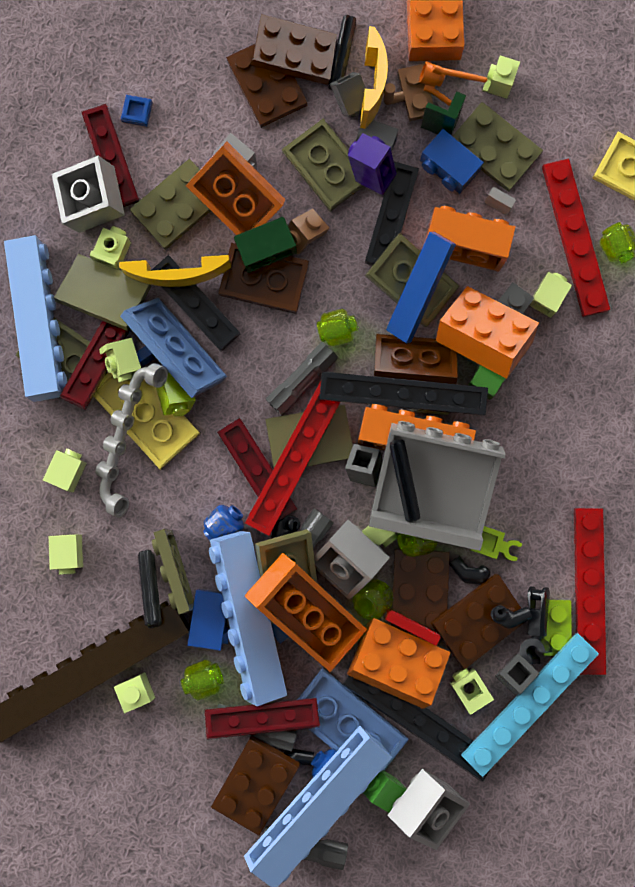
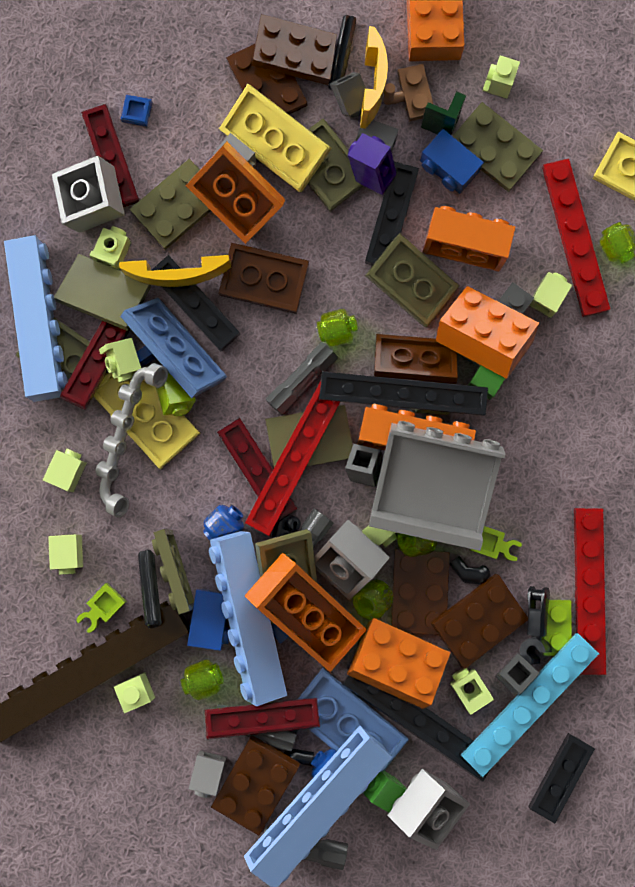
dark green panel [234,217,297,274] -> none
medium nougat bracket [288,209,329,254] -> none
red tile [384,609,441,646] -> none
blue tile [386,232,456,343] -> none
black axle [390,439,420,522] -> none
orange plant [419,61,487,106] -> none
light grey tile [484,187,516,216] -> none
black arm [491,605,532,629] -> none
none -> lime plate [76,583,127,633]
none -> light grey brick [189,751,227,798]
none -> light yellow tile [219,84,332,192]
none -> black plate [528,733,595,824]

